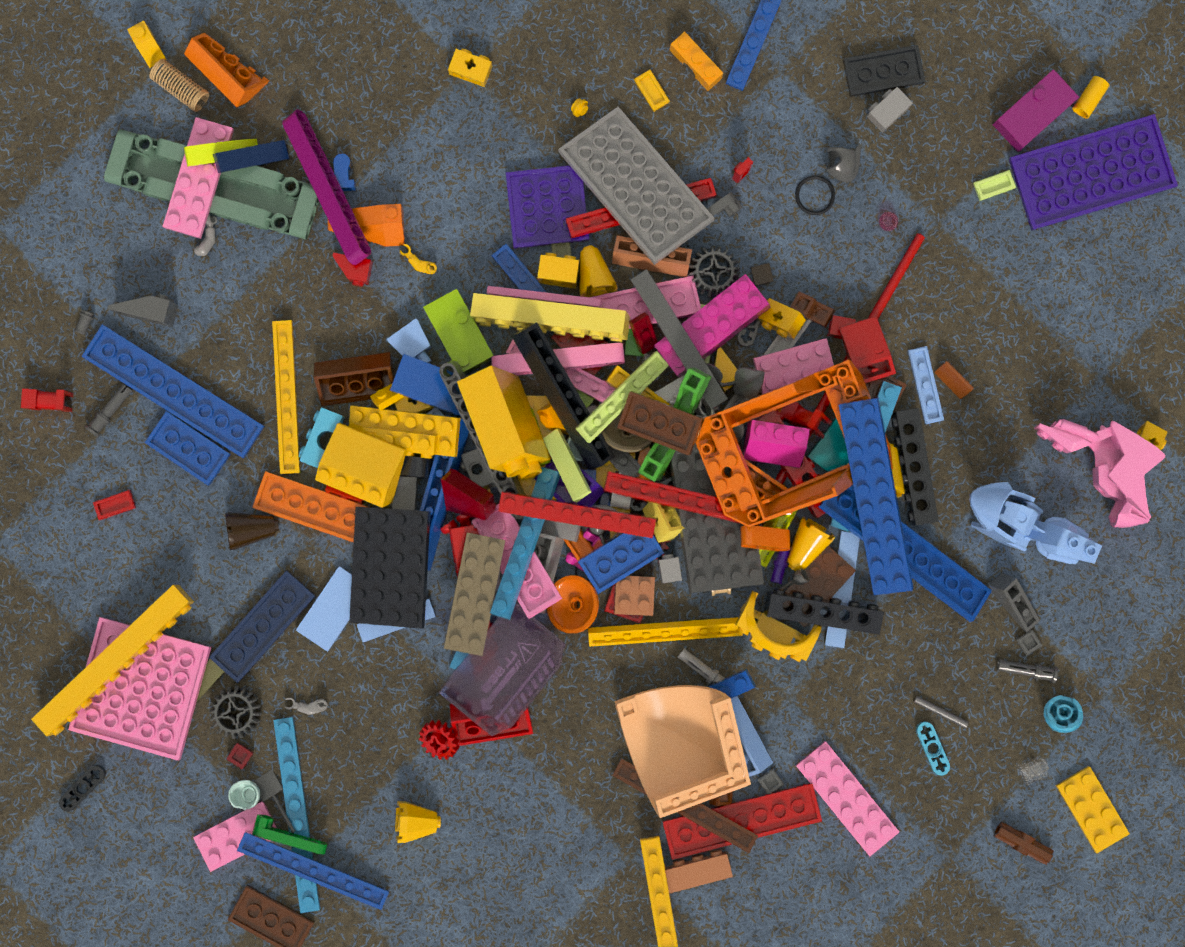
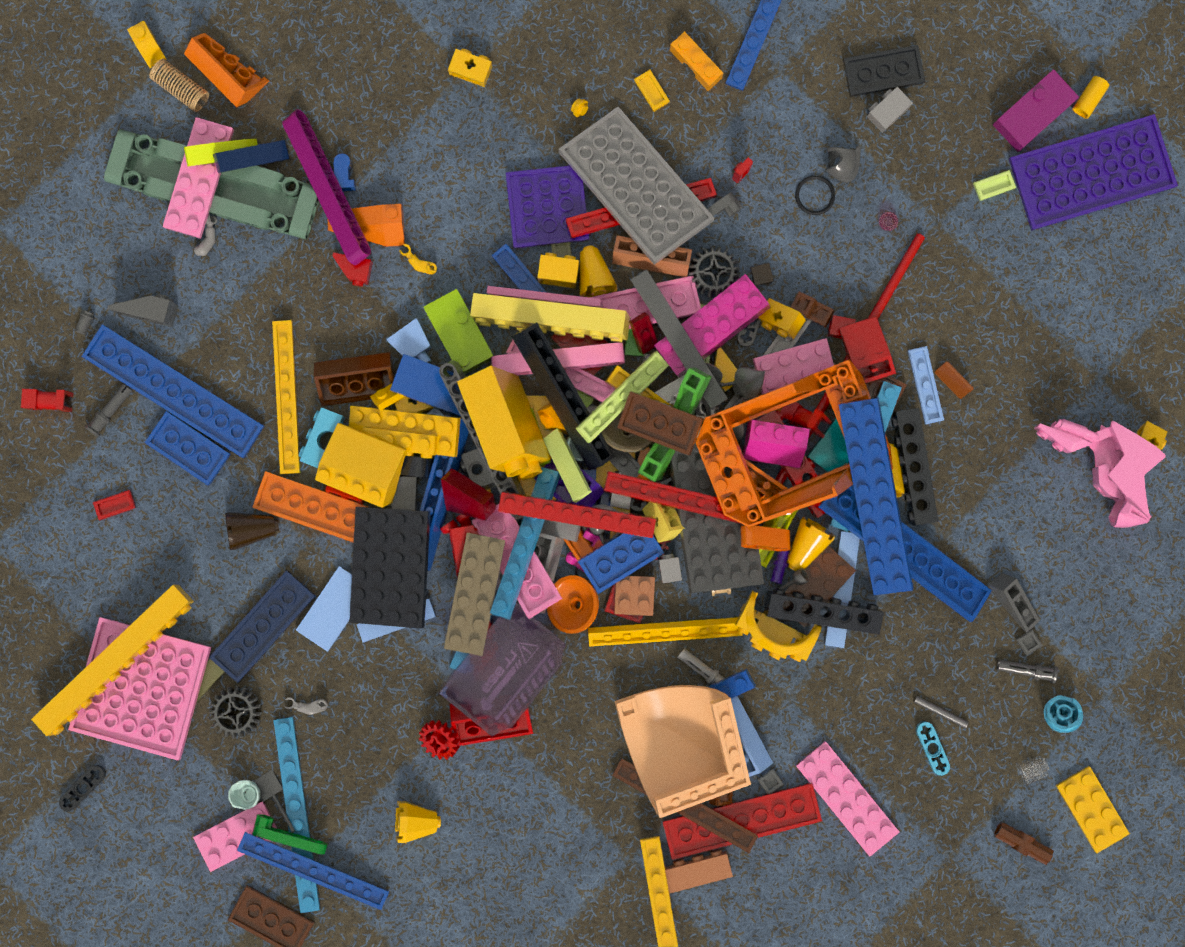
dark red plate [226,742,254,770] -> none
light blue piece [969,482,1102,564] -> none

